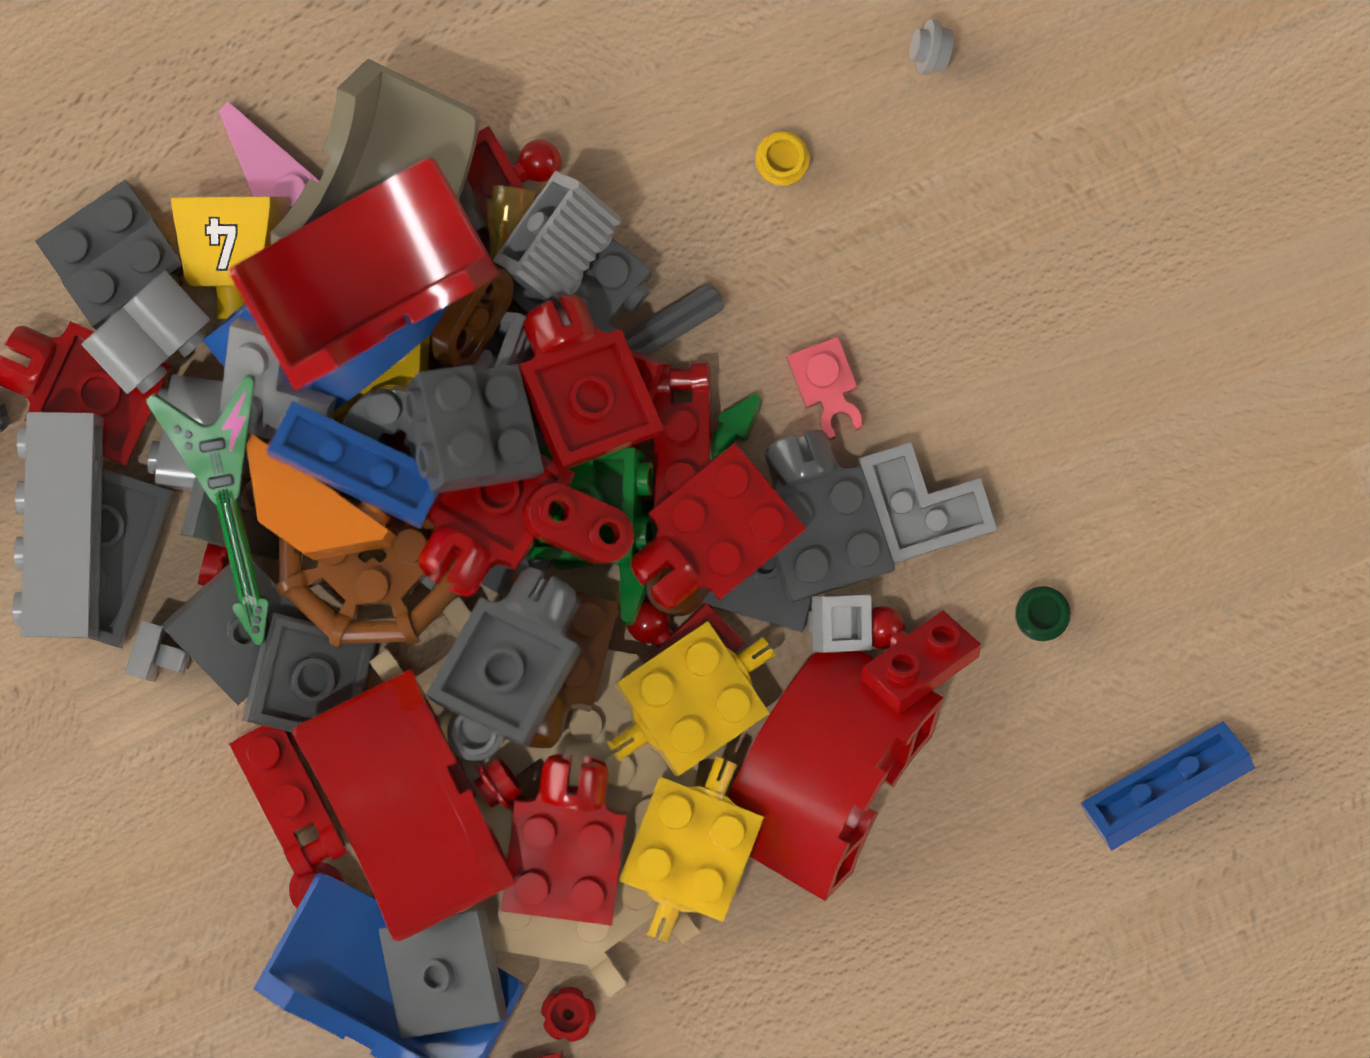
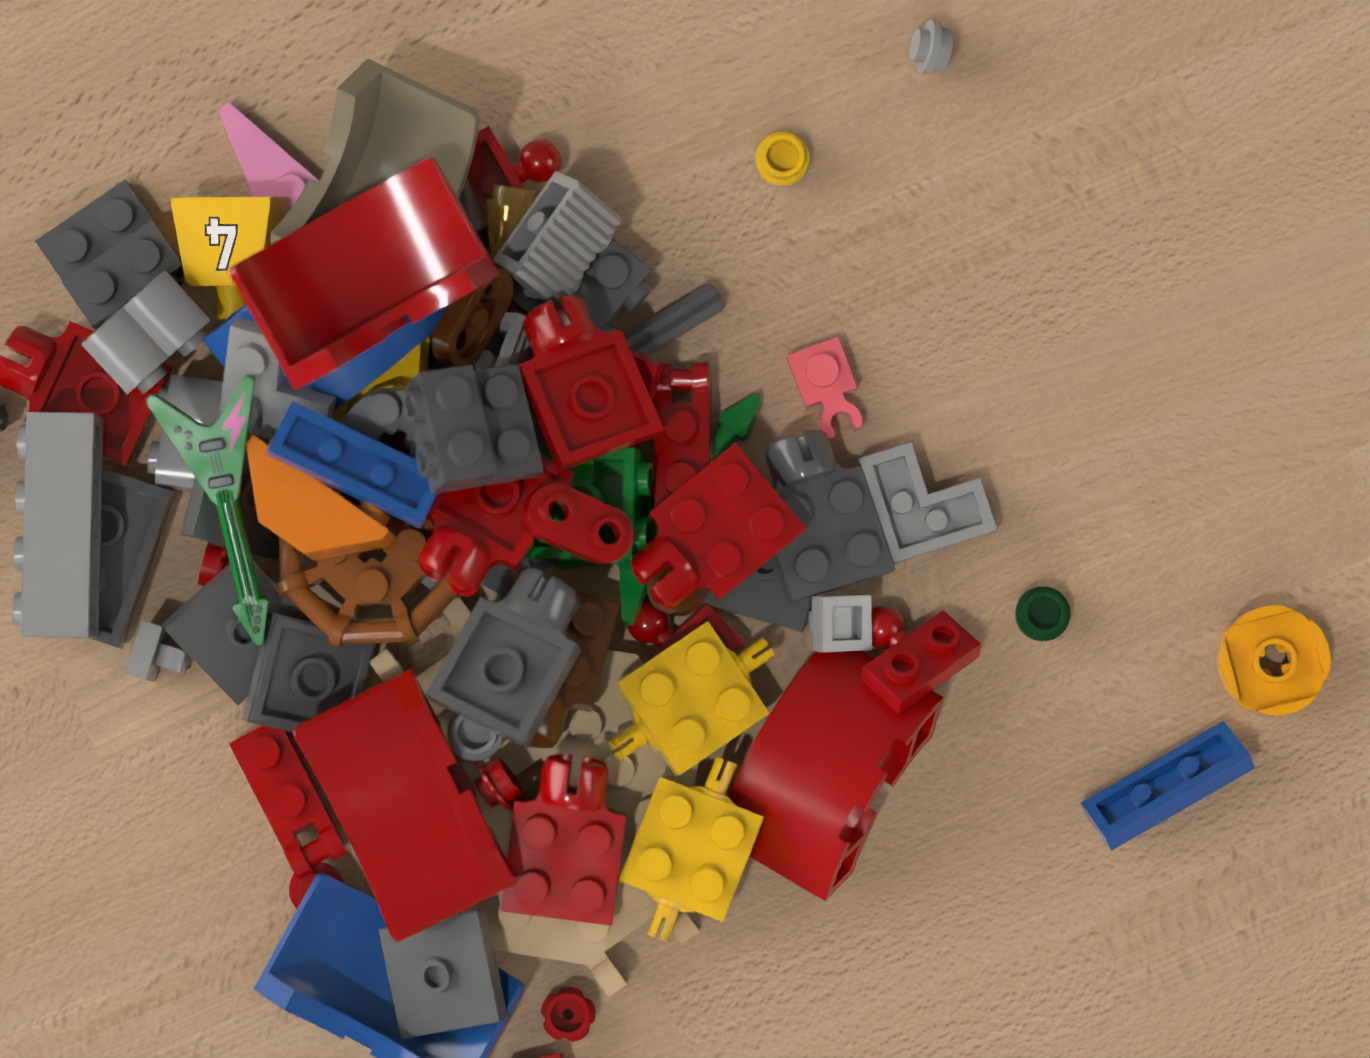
none -> light orange plate [1217,605,1331,716]

